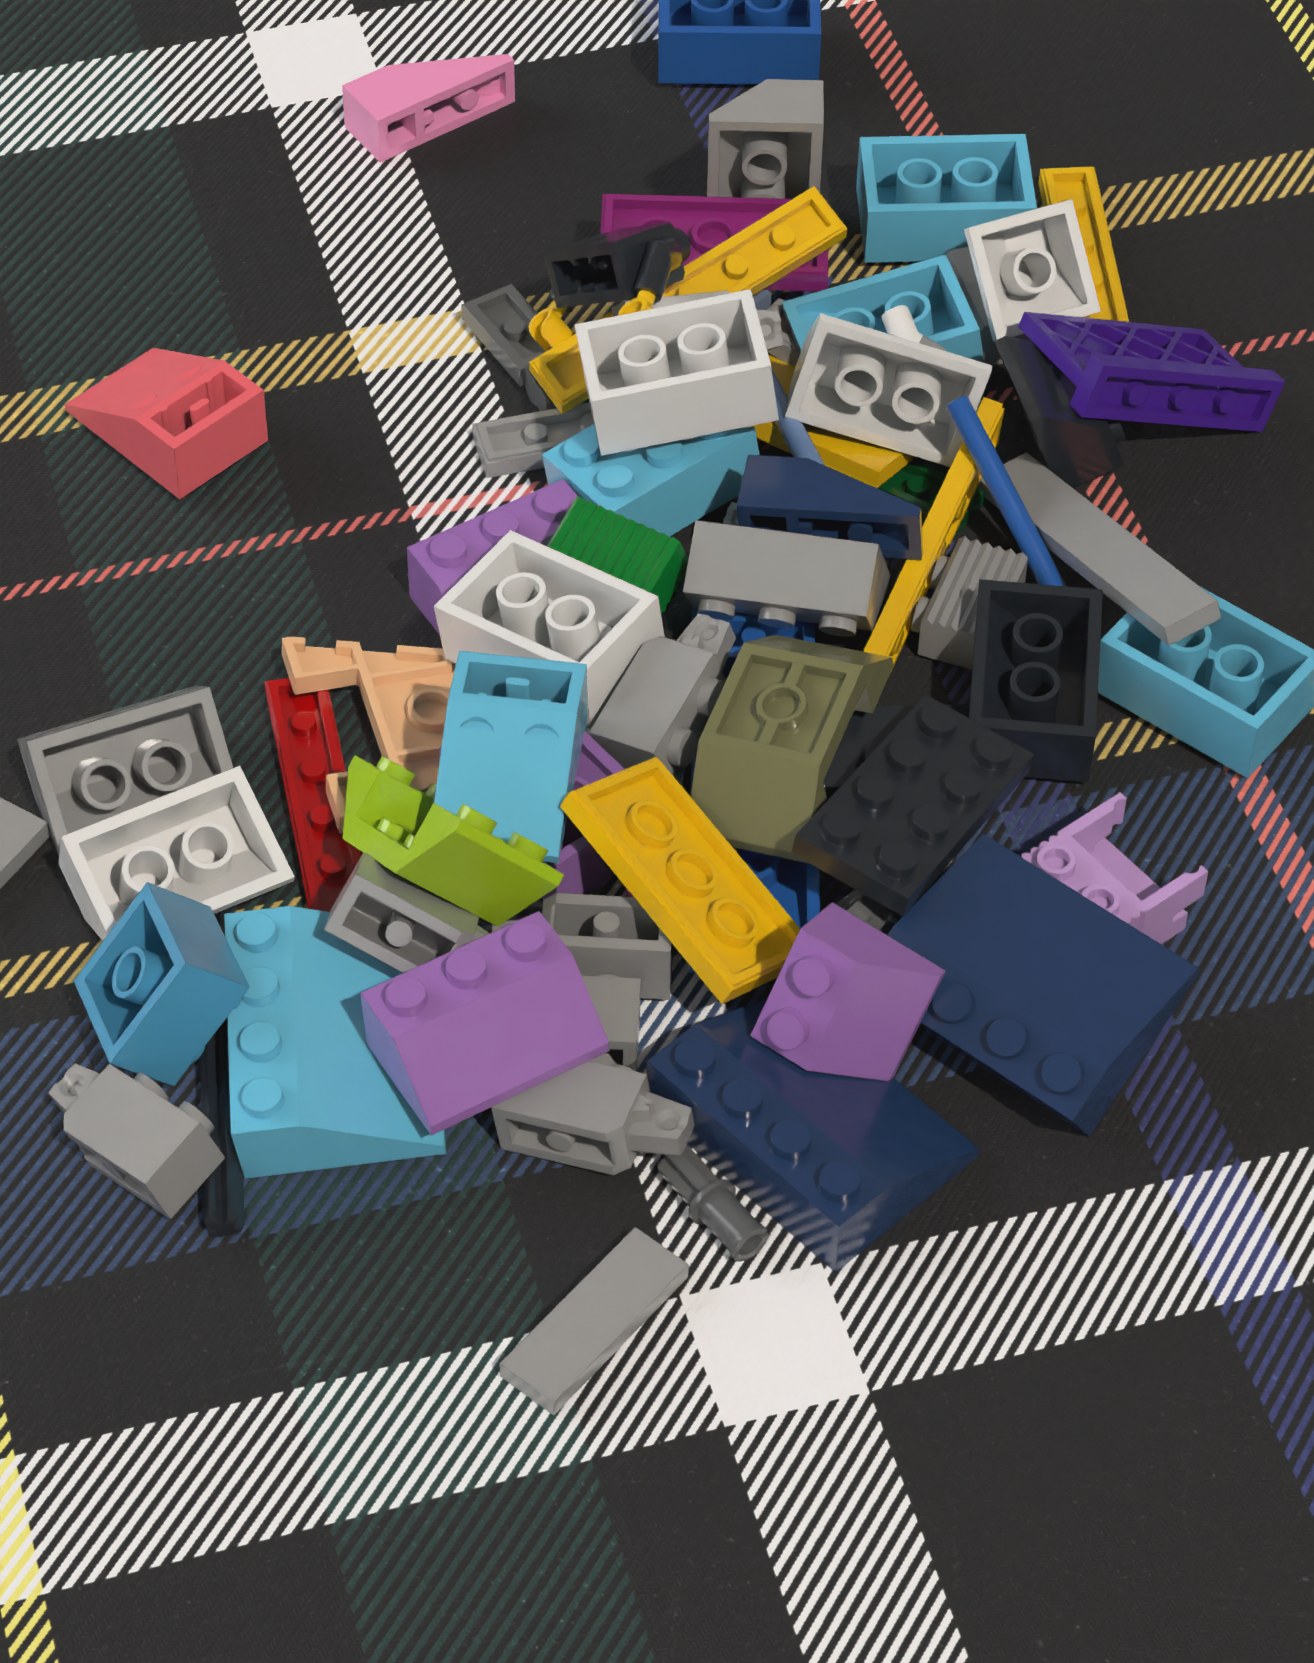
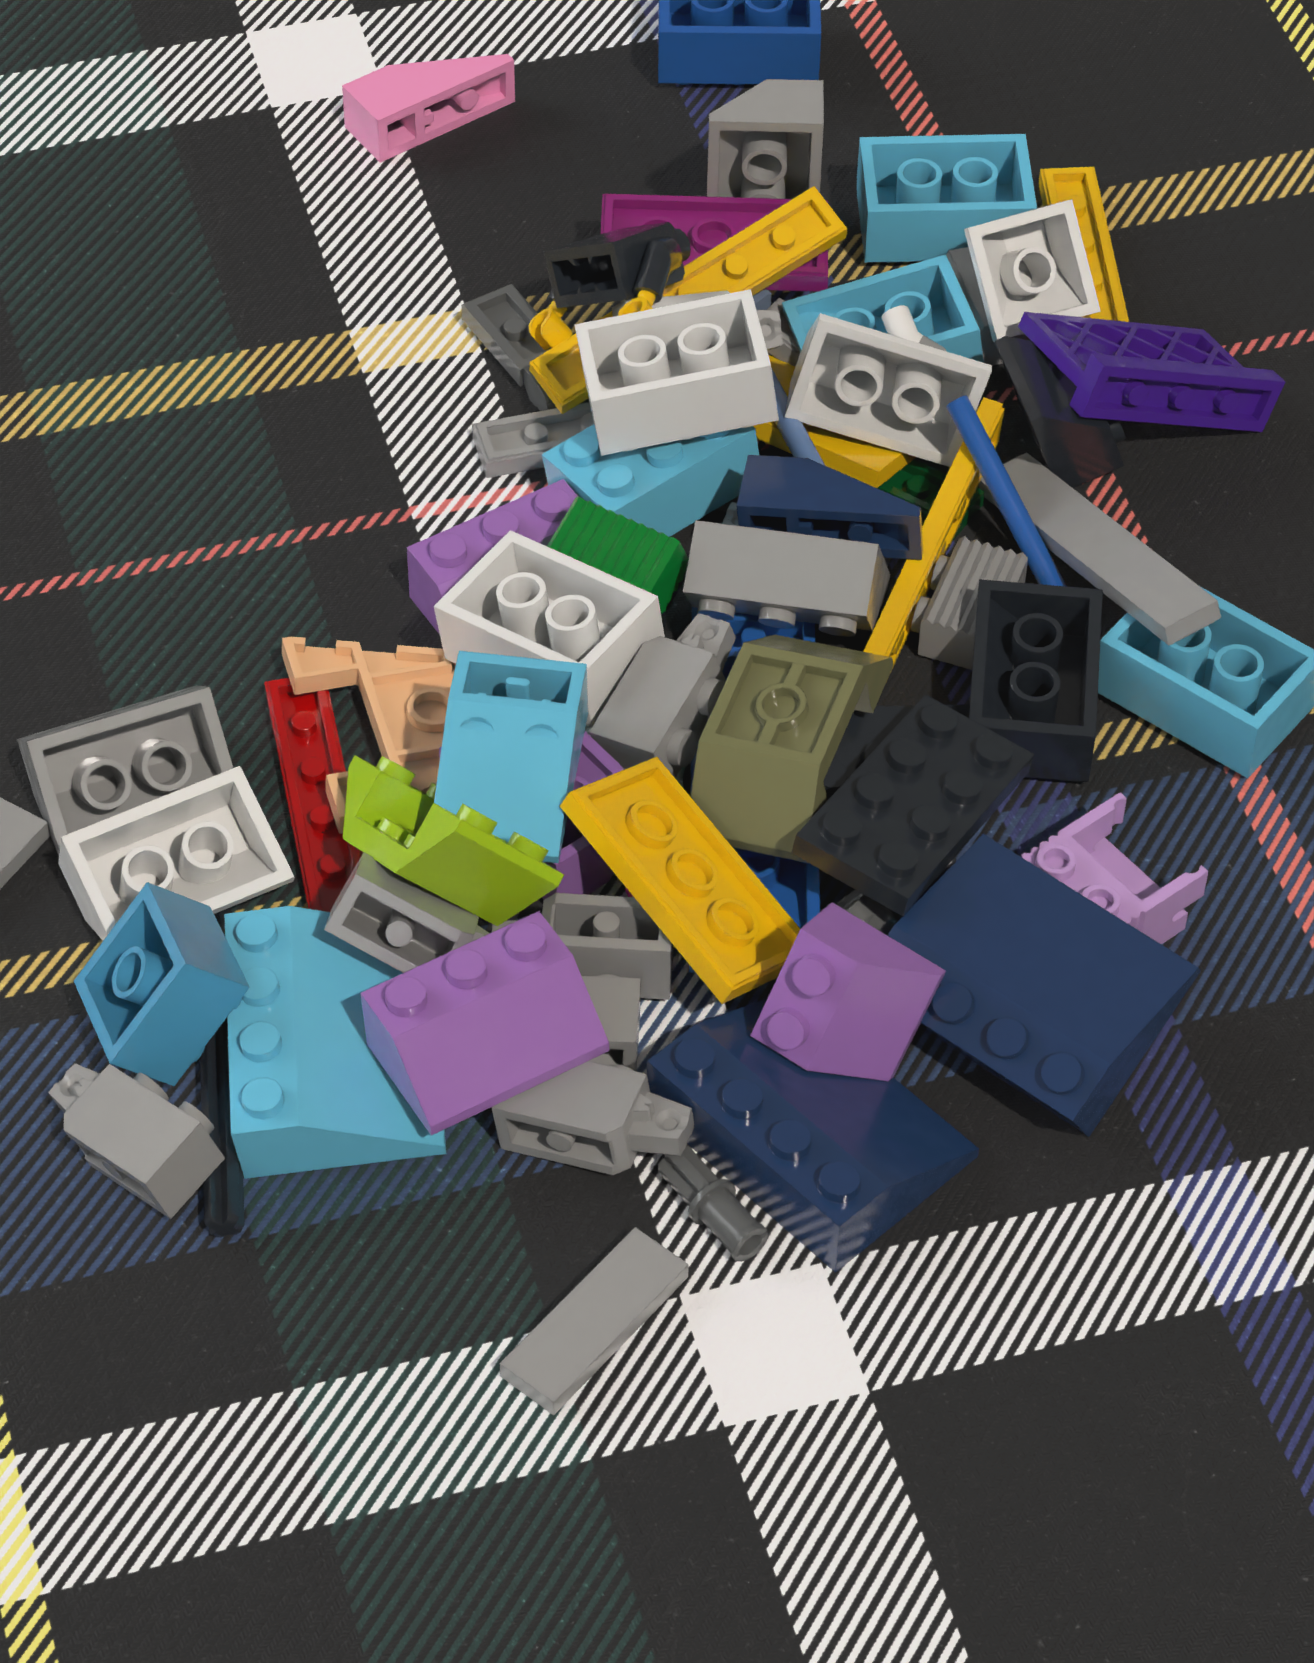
coral slope [65,348,268,499] -> none

